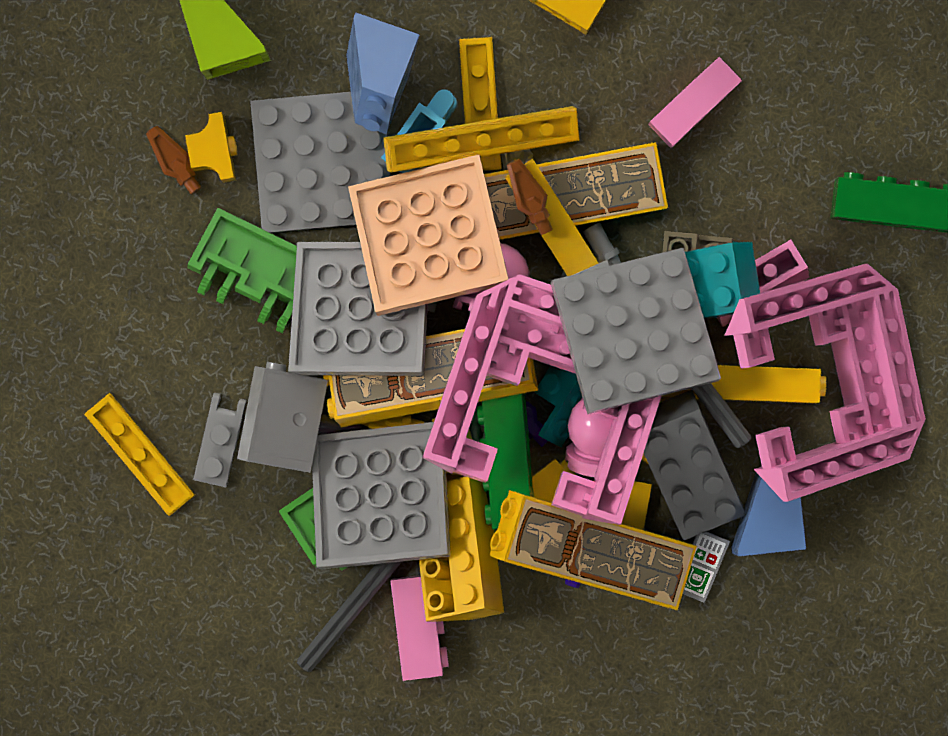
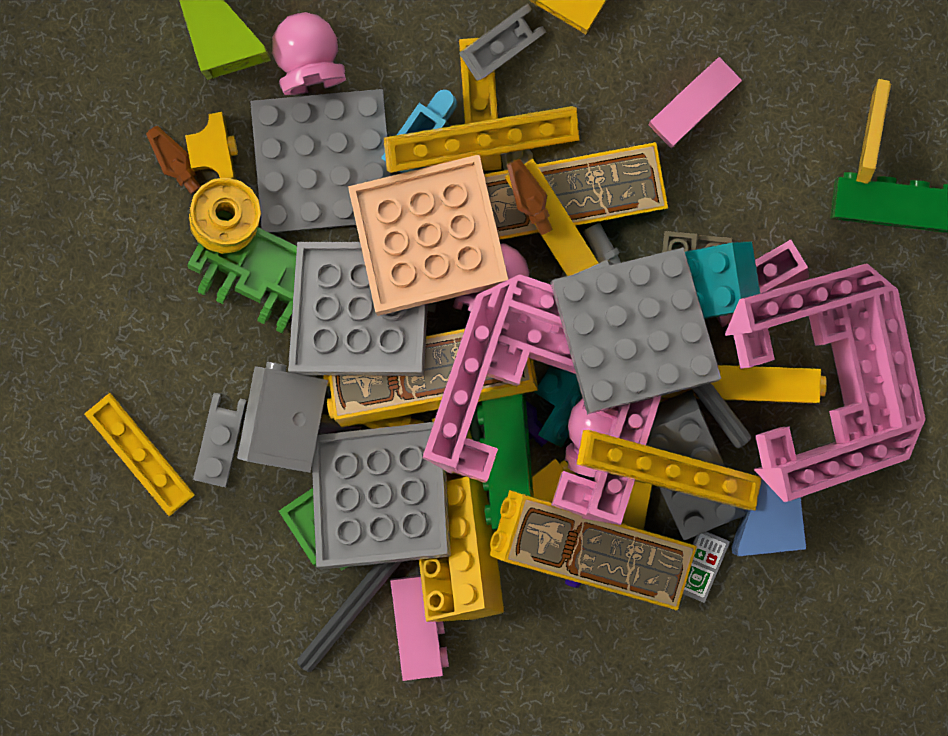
medium blue slope [346,13,419,134] -> none
none -> yellow wheel [189,178,261,254]
none -> bright pink tile [272,12,346,95]
none -> light grey hinge [459,4,546,81]
none -> yellow tile [576,430,762,511]
none -> yellow tile [856,79,891,184]

